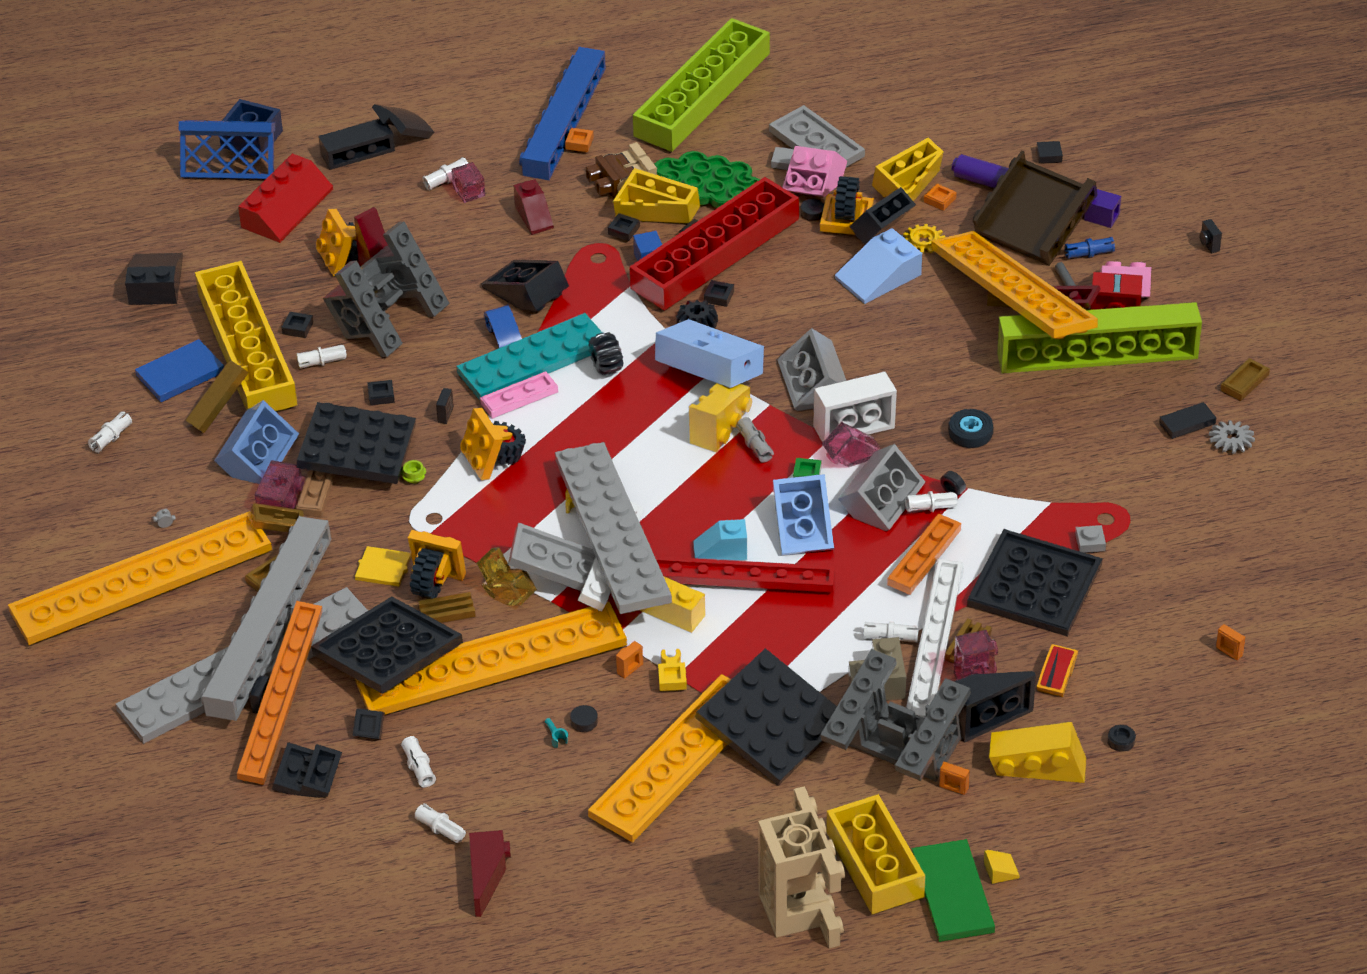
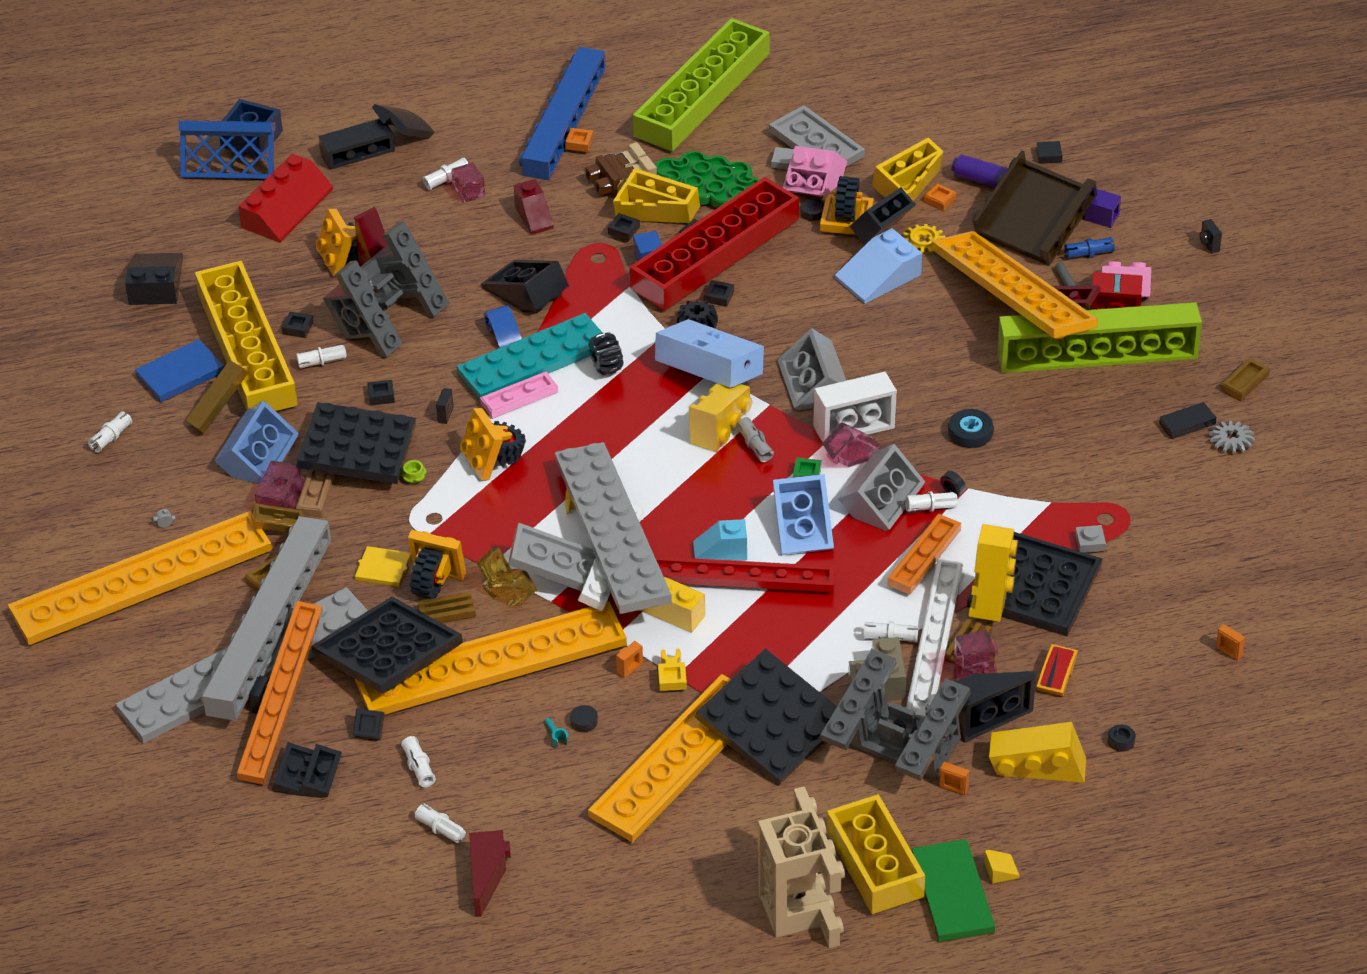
none -> yellow wedge [969,524,1018,622]

